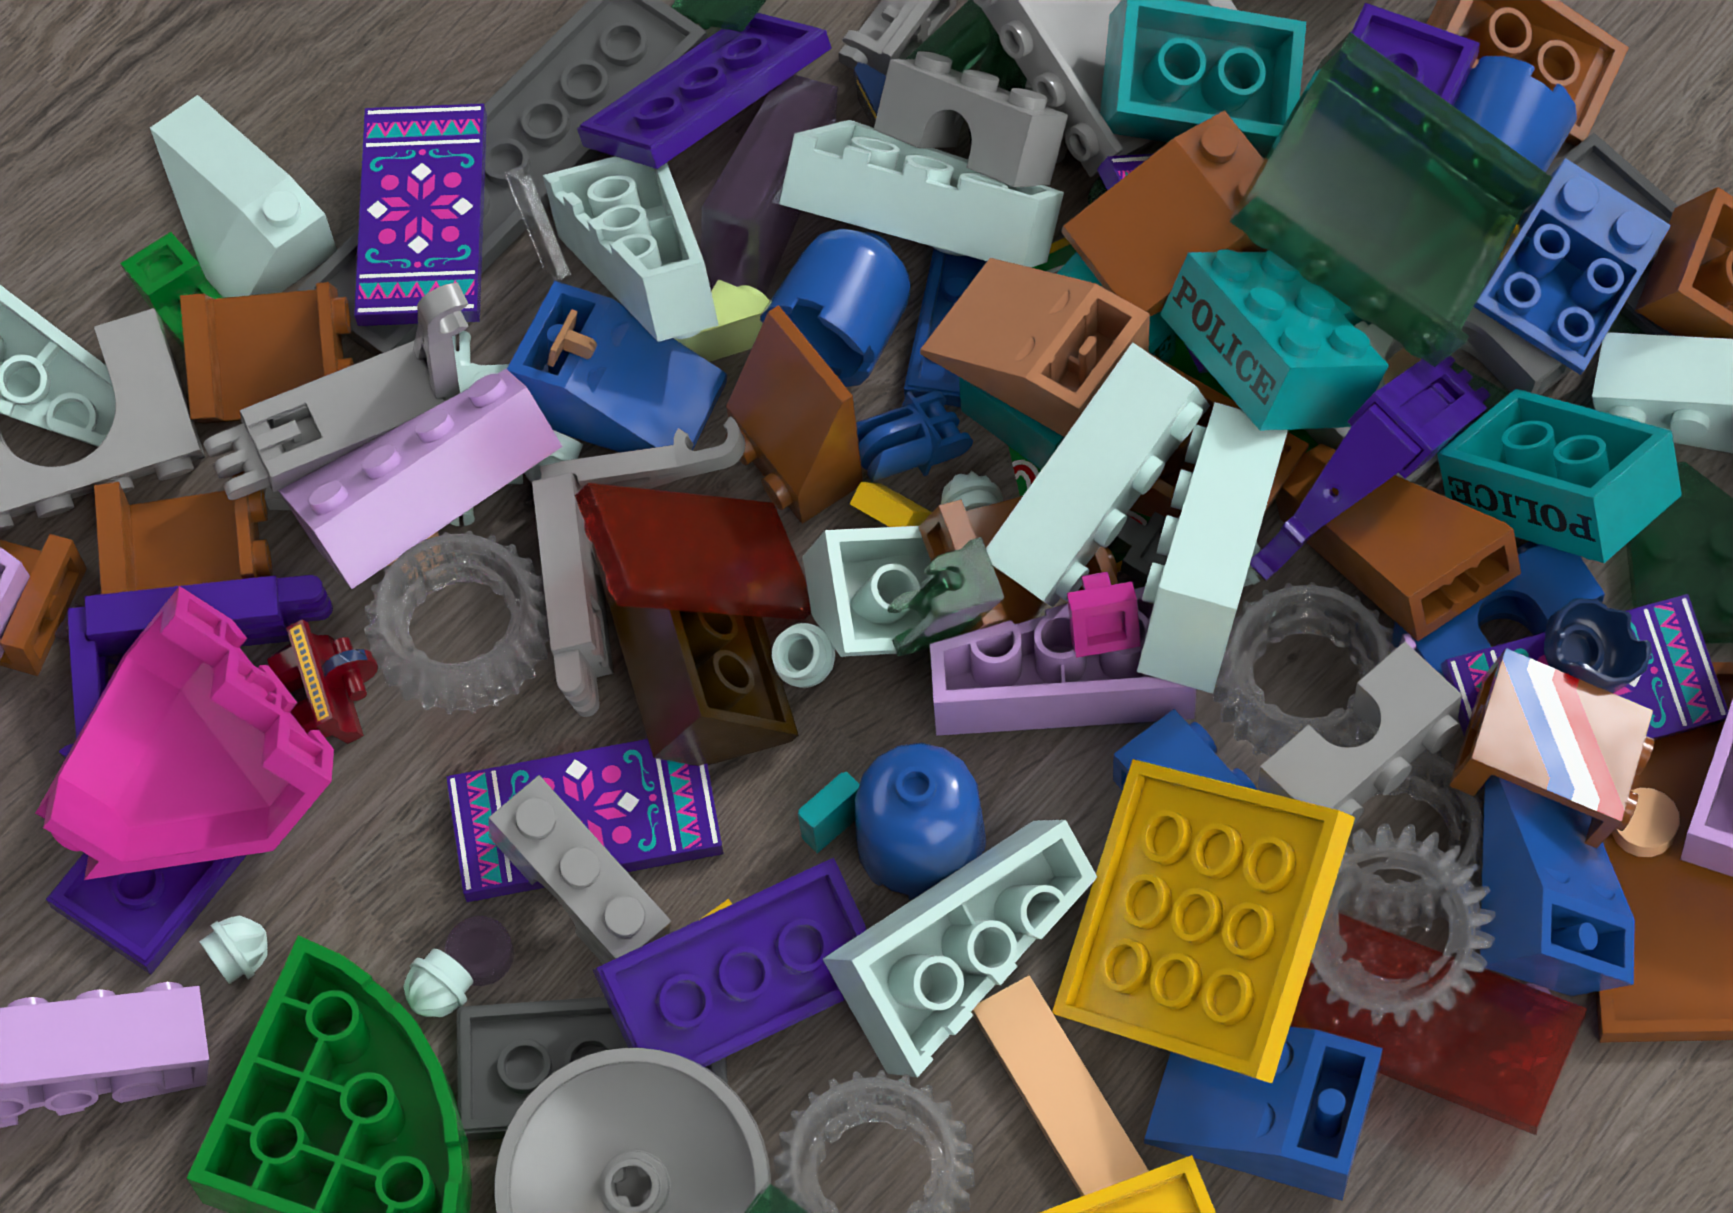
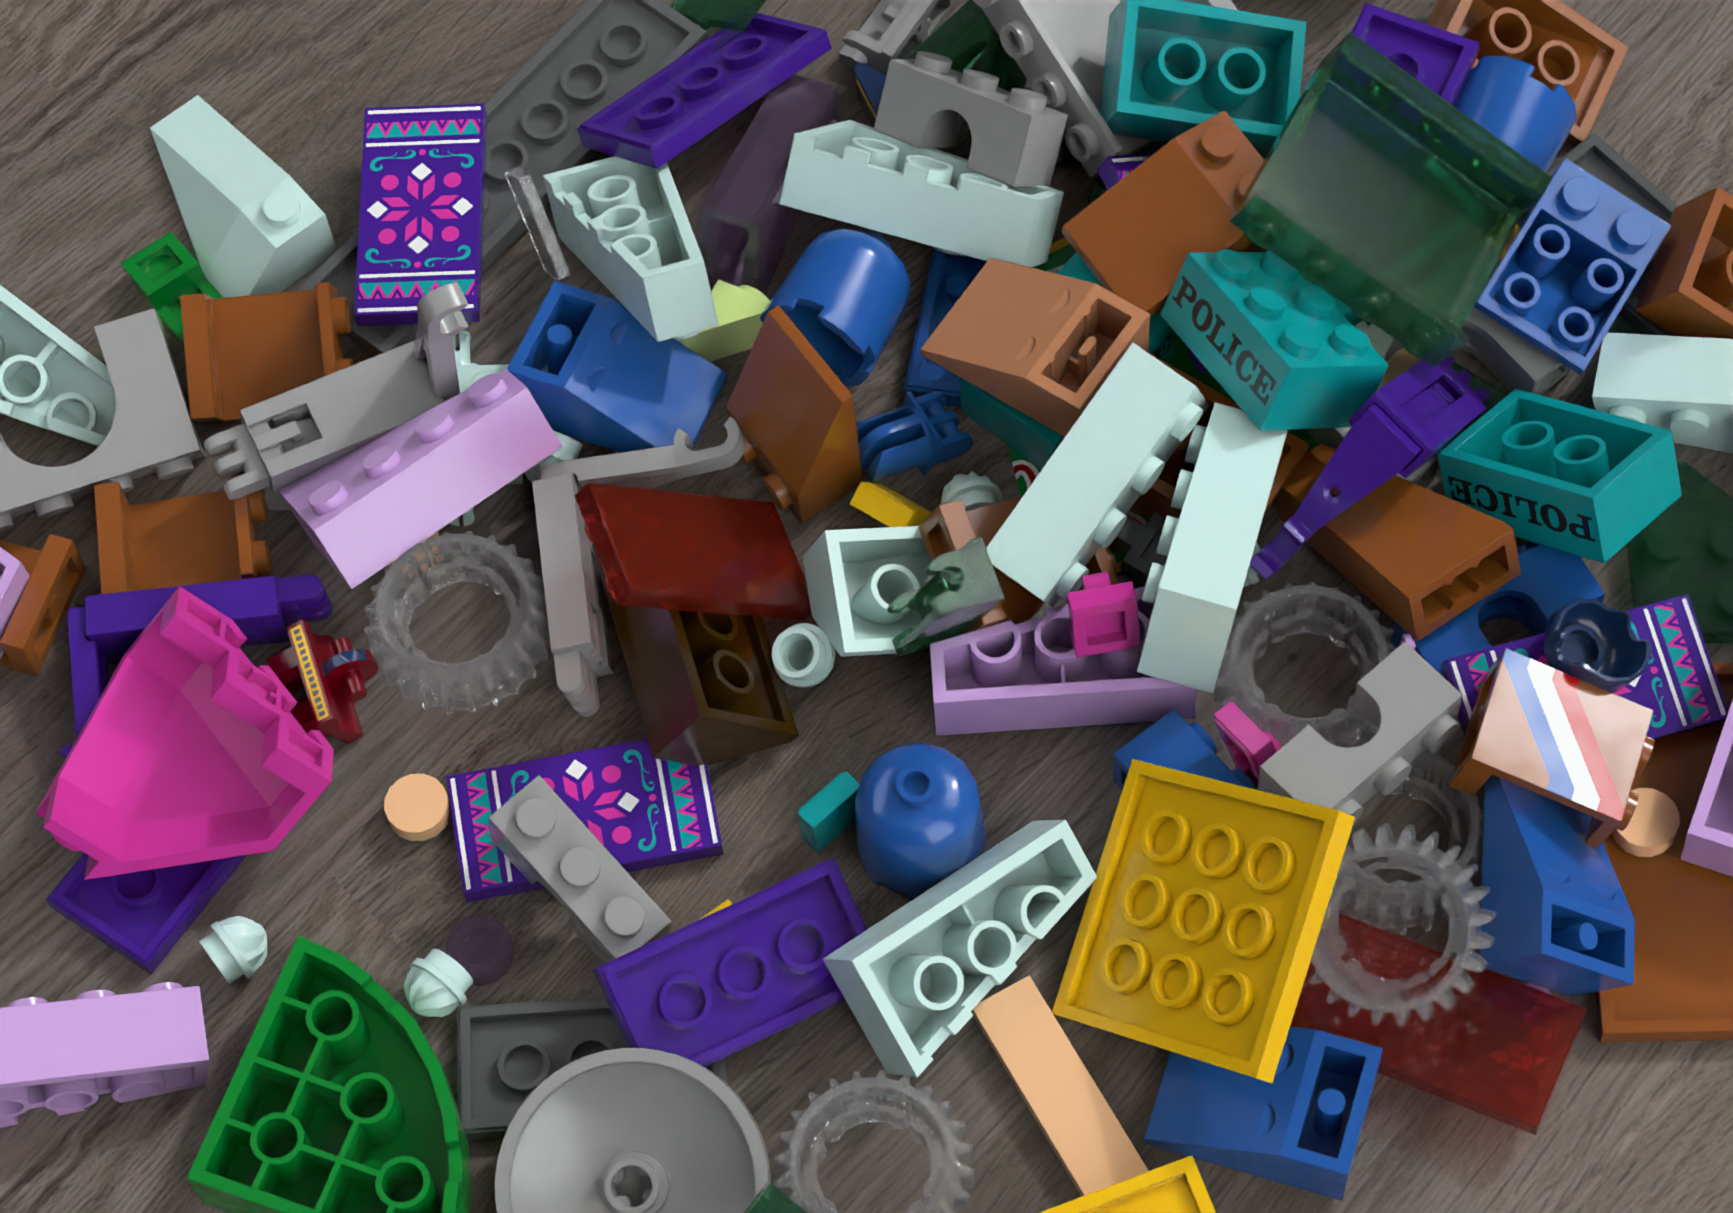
medium nougat piece [548,309,597,367] -> none
none -> light nougat piece [384,774,451,841]
none -> dark pink plate [1214,701,1282,790]

